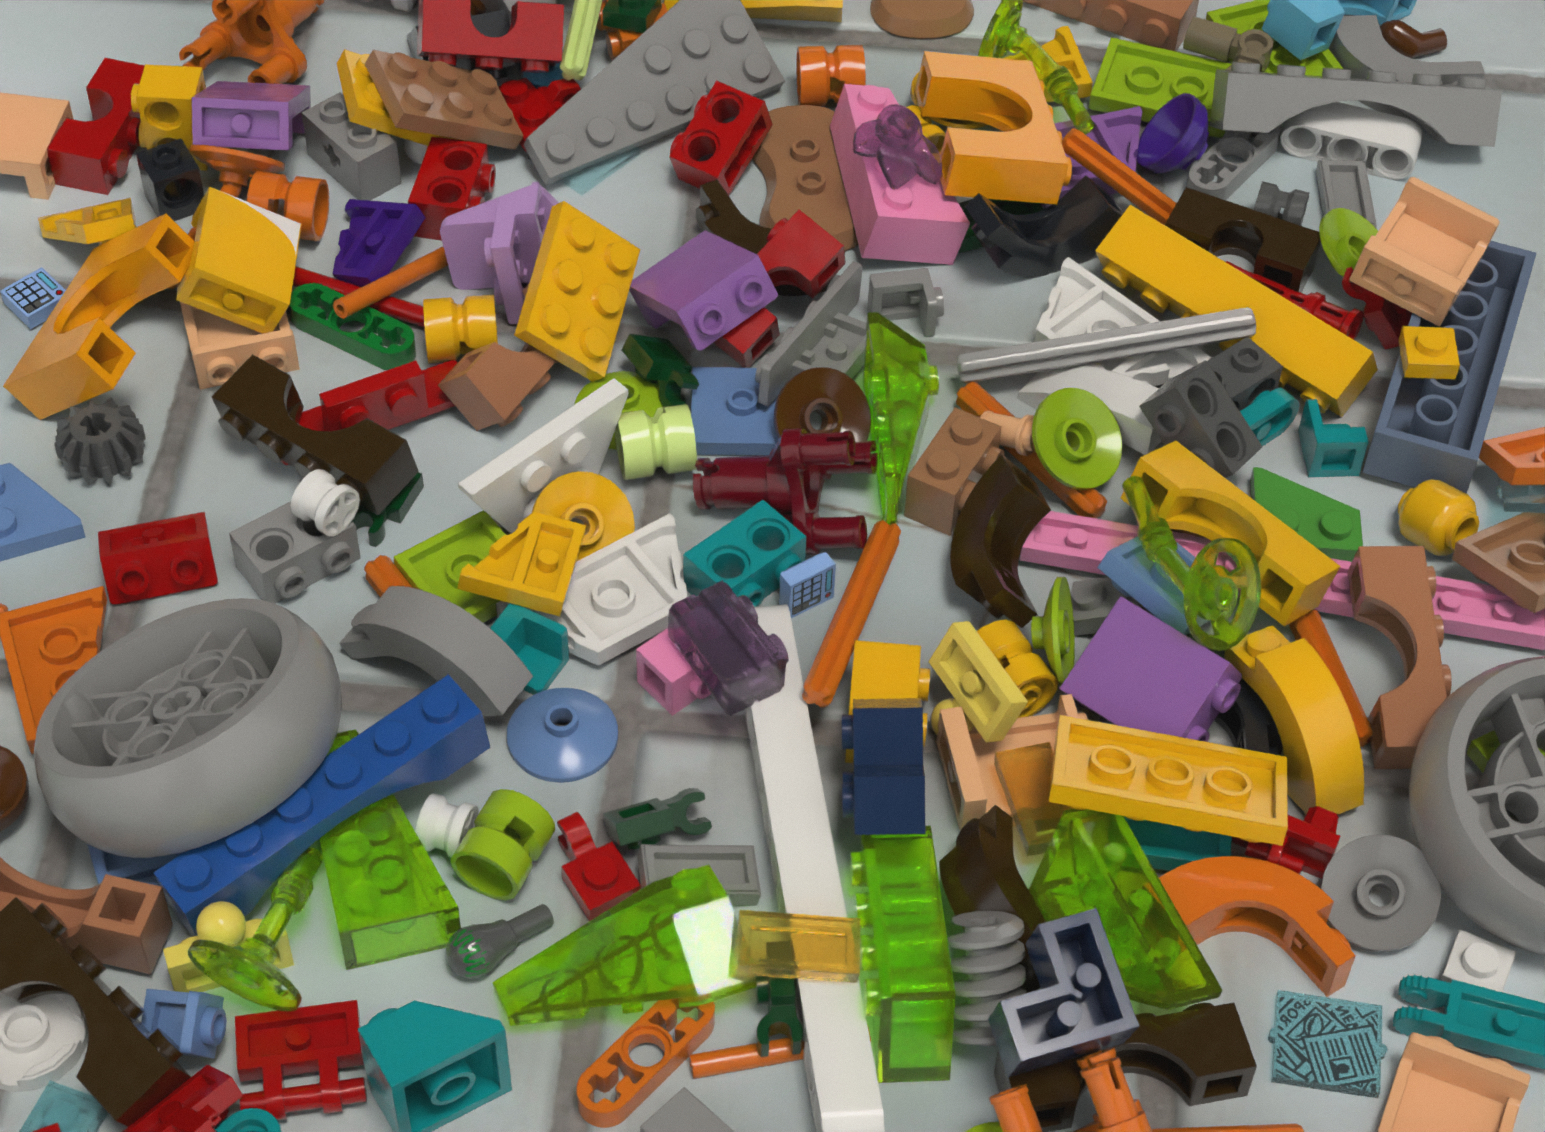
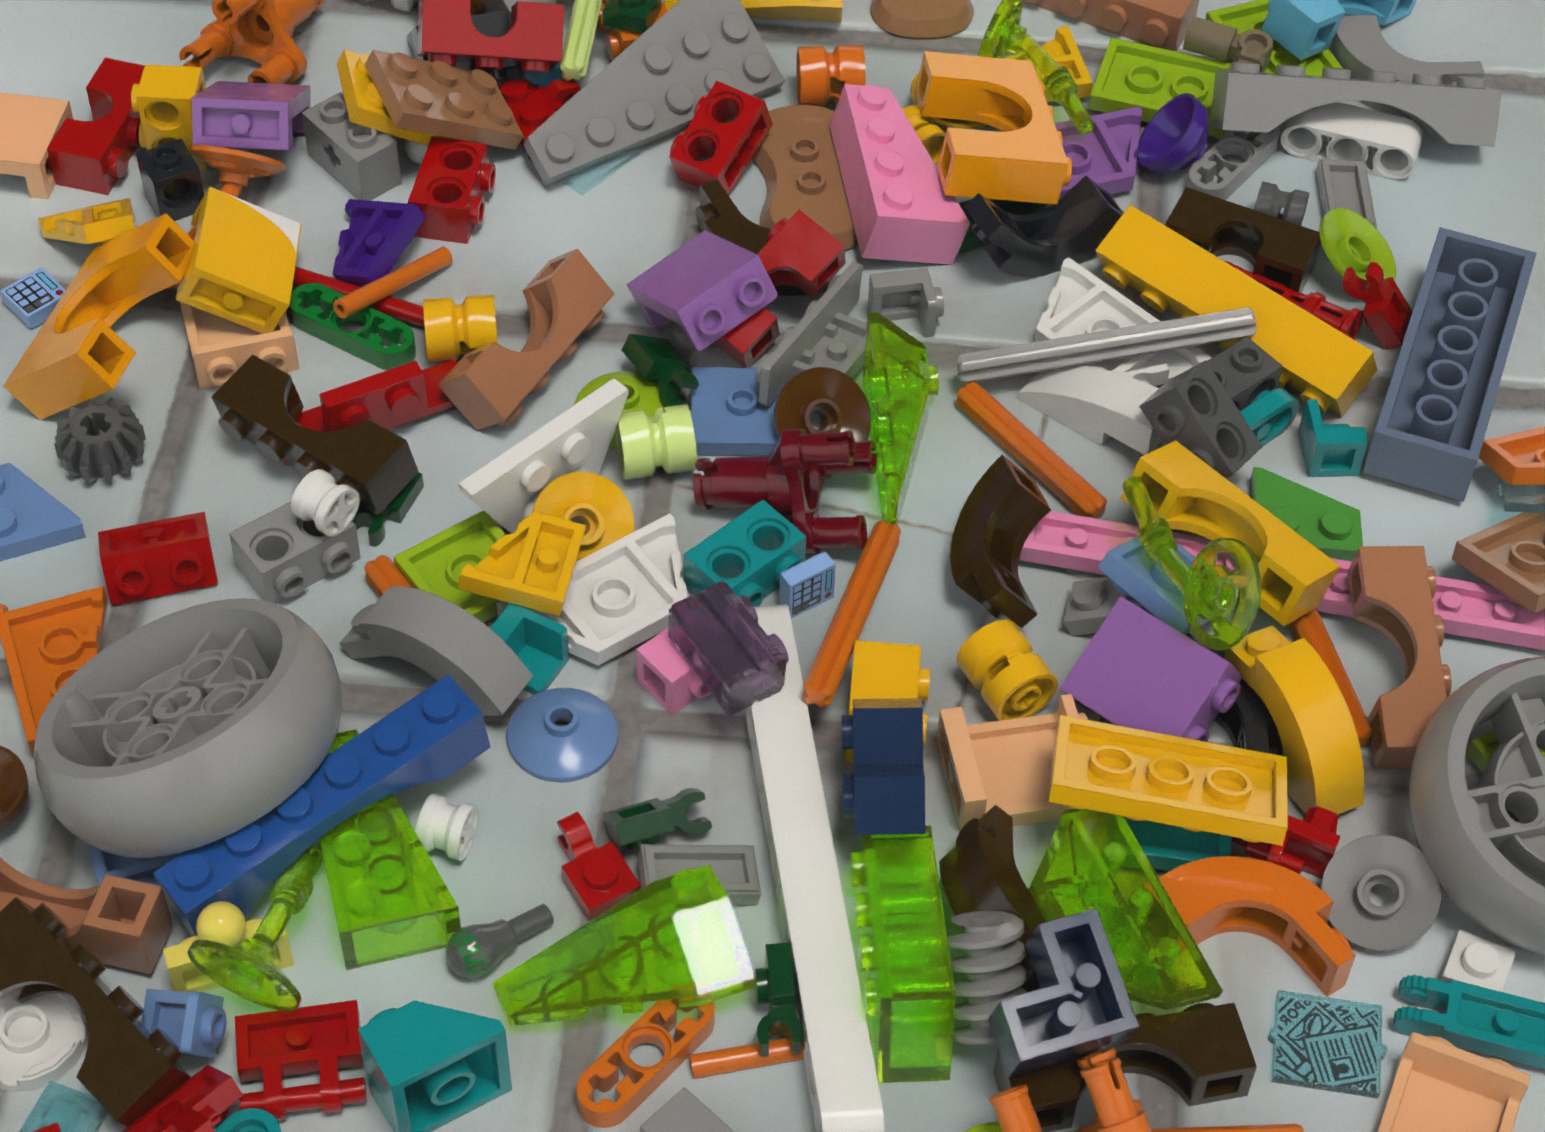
orange wheel [246,171,329,241] -> none
lavender piece [440,182,559,324] -> none
lime wheel [450,789,555,901] -> none
yellow plate [514,201,640,382] -> none
clear yellow tile [736,910,860,983] -> none
clear purple plate [853,104,942,190] -> none
medium nougat brick [904,407,1004,536] -> none
light yellow plate [928,621,1028,743] -> none
light nougat pin [980,411,1036,456] -> none
clear yellow tile [994,742,1084,856] -> none
lime dish [1031,576,1075,686] -> none
lime dish [1032,388,1122,490] -> none
orange axle [1061,128,1177,225] -> none
light nougat panel [1349,177,1500,327] -> none
reddish brown arm [1380,20,1447,58] -> none
yellow head [1398,479,1479,556] -> none
yellow plate [1399,326,1460,380] -> none

